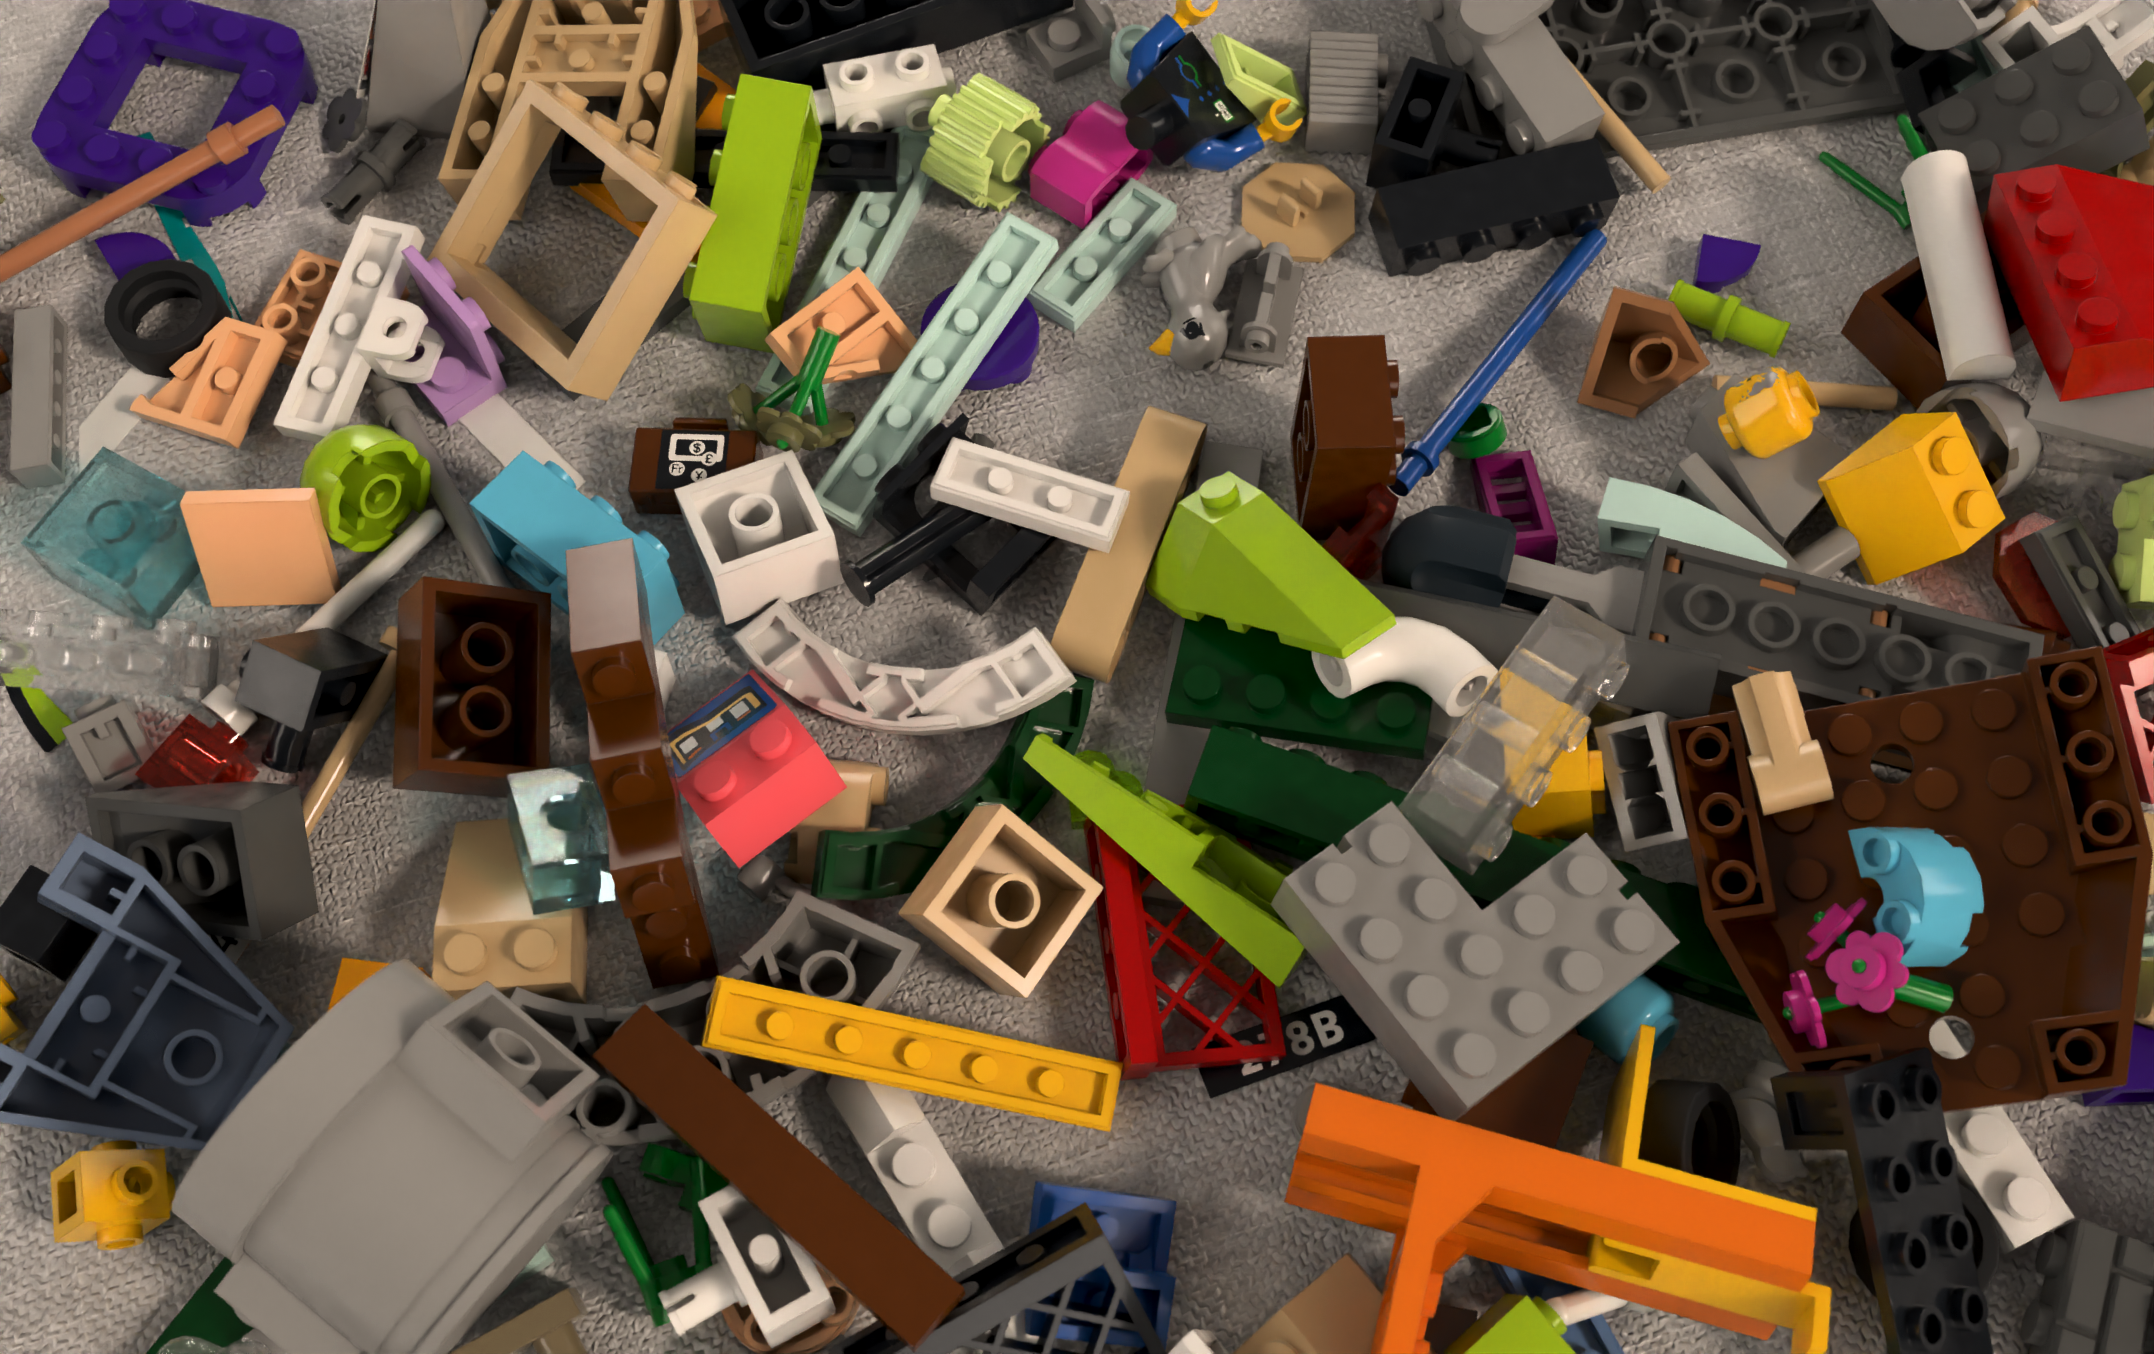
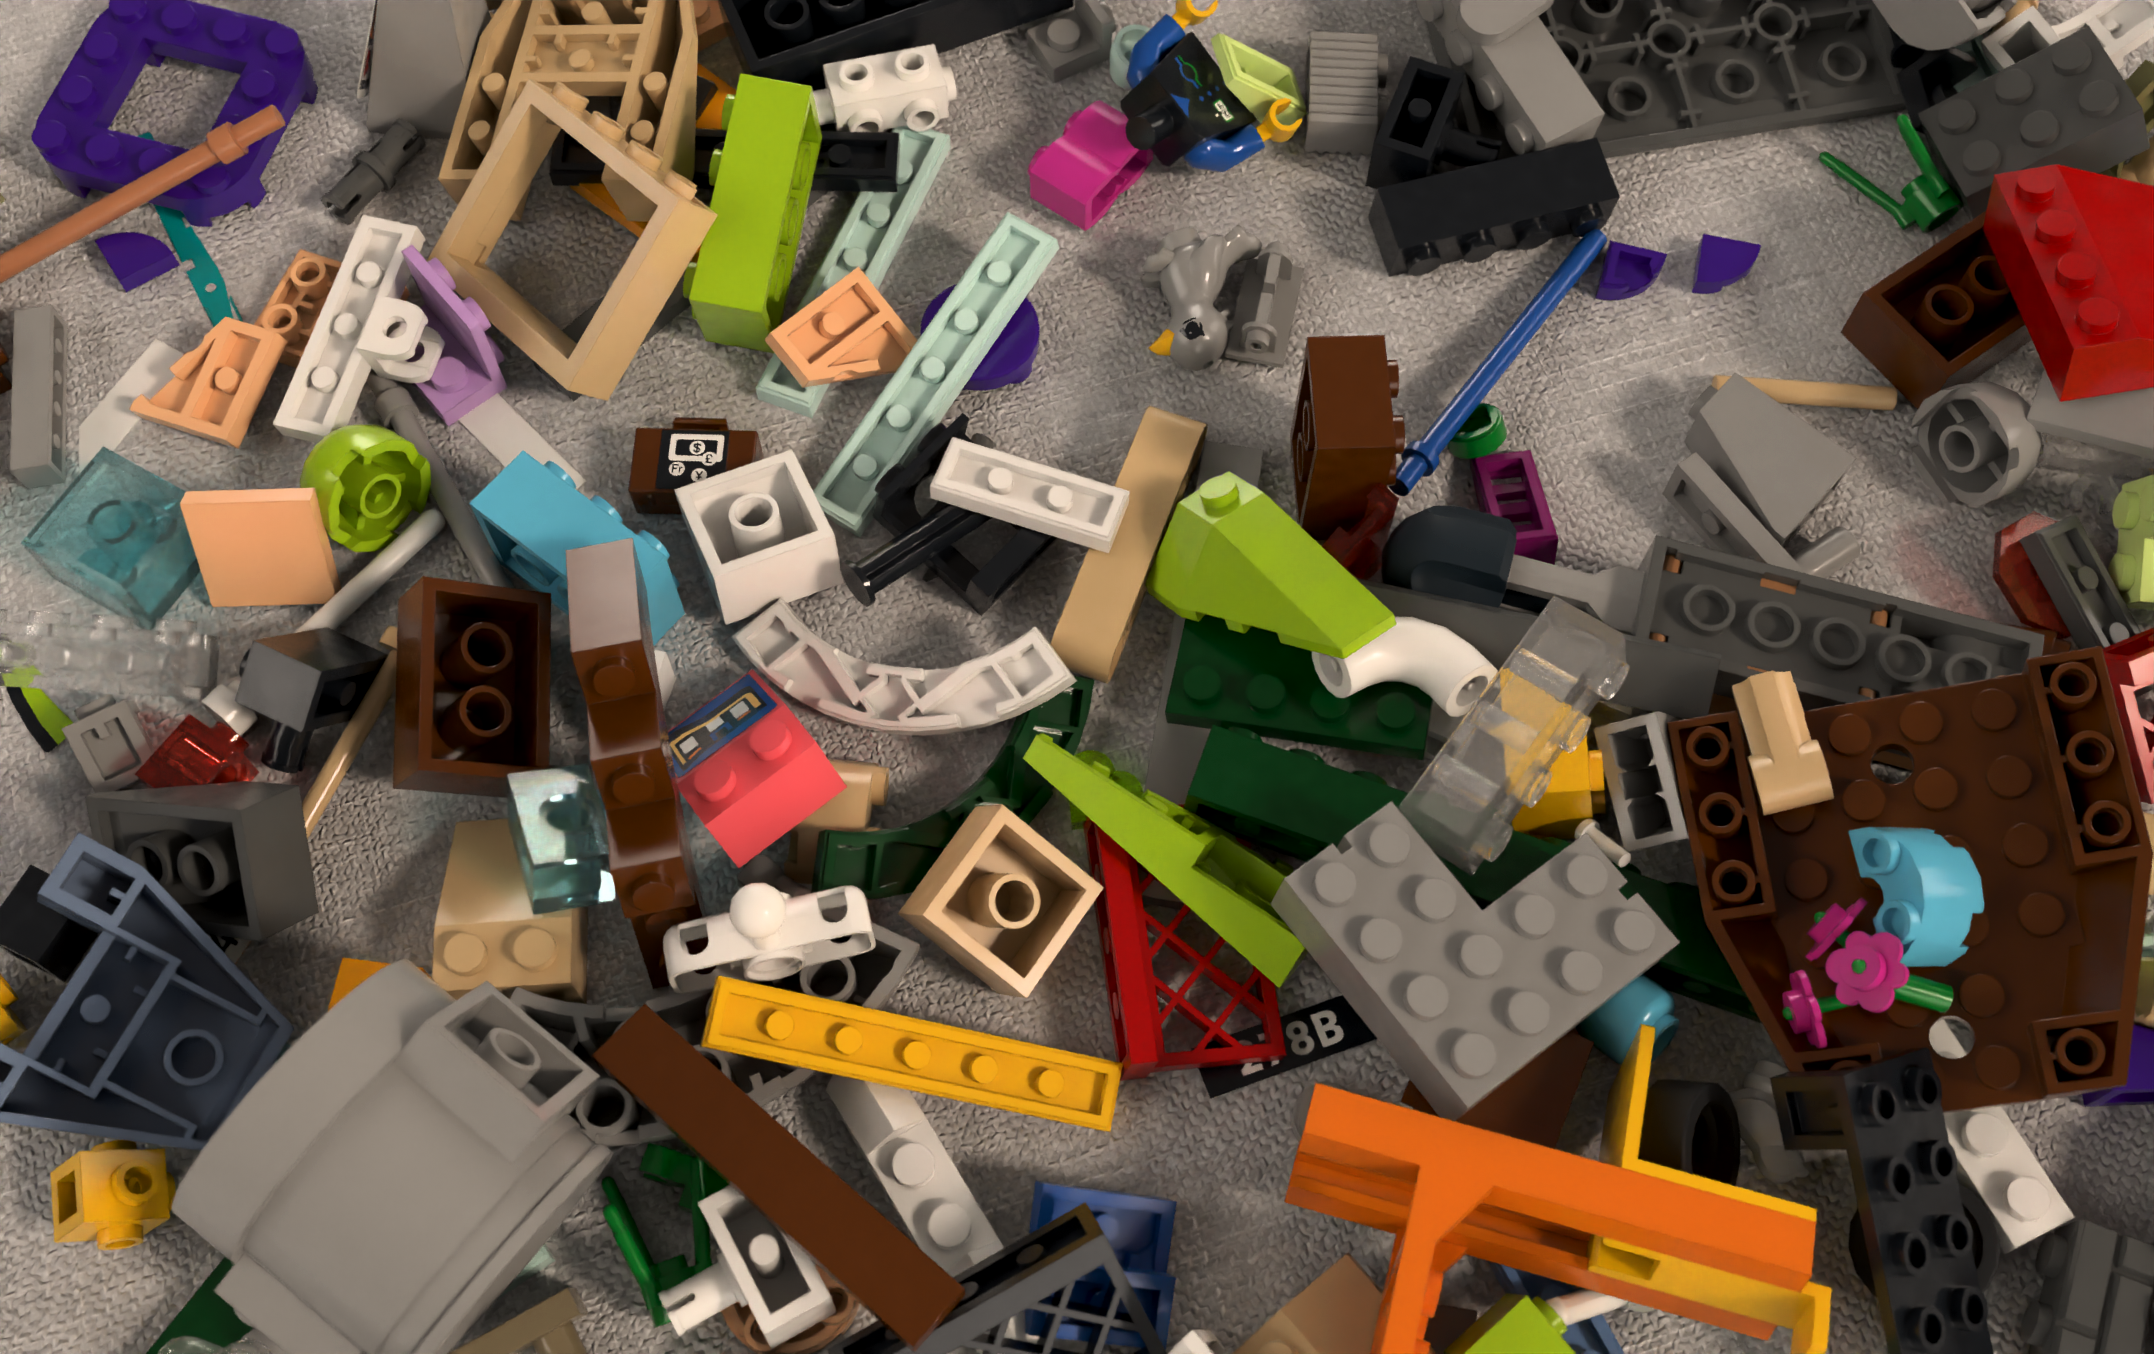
black tyre [104,259,232,378] -> none
dark grey plant [322,88,367,153] -> none
plant [727,326,856,453] -> none
yellowish green brick [920,73,1051,213] -> none
light aqua tile [1027,177,1177,333] -> none
tan piece [1241,162,1355,263] -> none
tan bar [1567,58,1671,194] -> none
medium nougat slope [1577,286,1710,419] -> none
light aqua slope [1597,477,1787,569] -> none
lime pin [1668,279,1791,358] -> none
yellow head [1718,366,1820,459] -> none
yellow slope [1817,412,2005,585] -> none
white brick [1901,150,2016,381] -> none
none -> white piece [663,883,876,994]
none -> white piece [1575,818,1631,867]
none -> dark purple tile [1595,240,1667,301]

